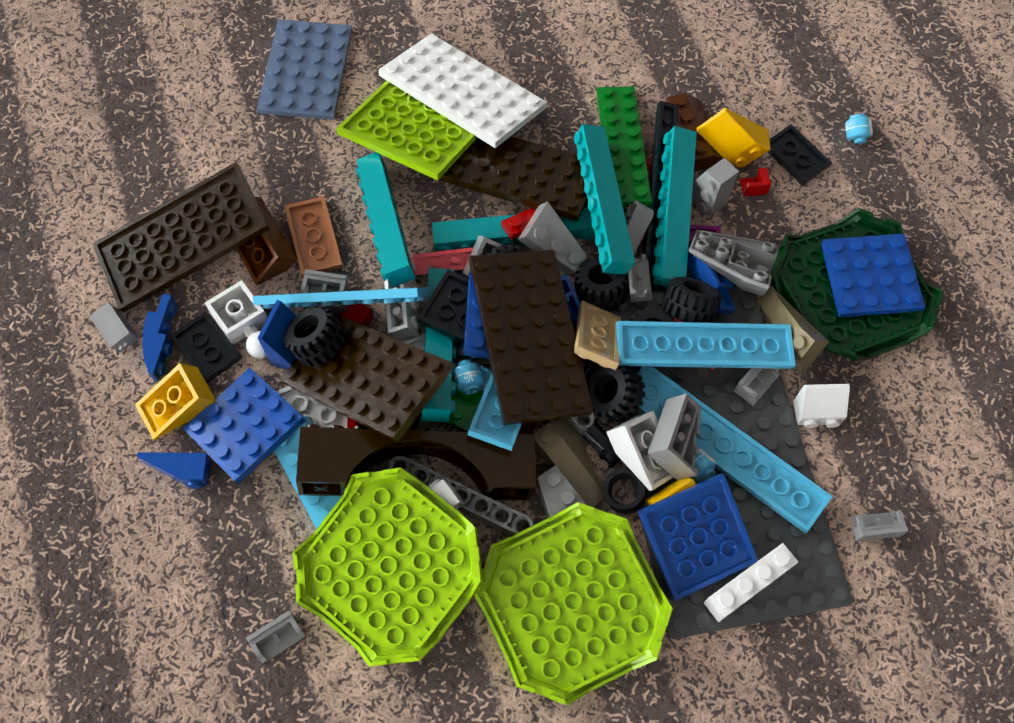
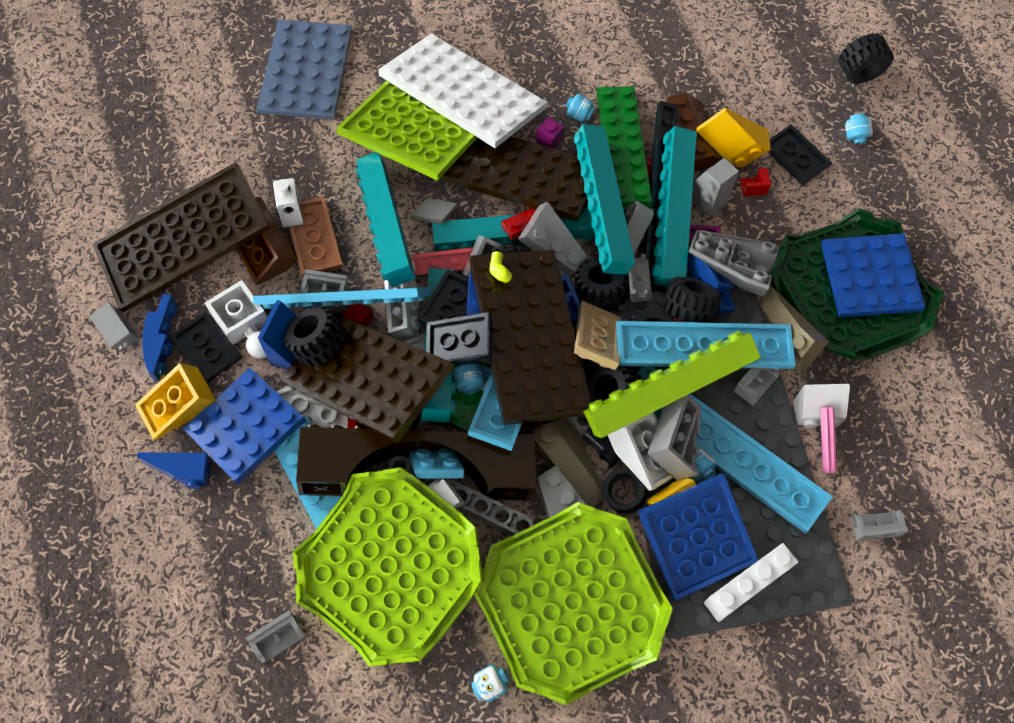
none -> white torso [273,178,303,228]
none -> medium azure plate [409,449,464,479]
none -> light grey piece [411,198,457,224]
none -> tile [426,312,492,364]
none -> head [472,664,510,702]
none -> neon yellow arm [490,252,512,283]
none -> magenta brick [536,117,564,149]
none -> medium azure head [565,94,595,123]
none -> lime brick [584,331,761,438]
none -> bright pink axle [821,407,837,473]
none -> black tyre [838,33,894,84]

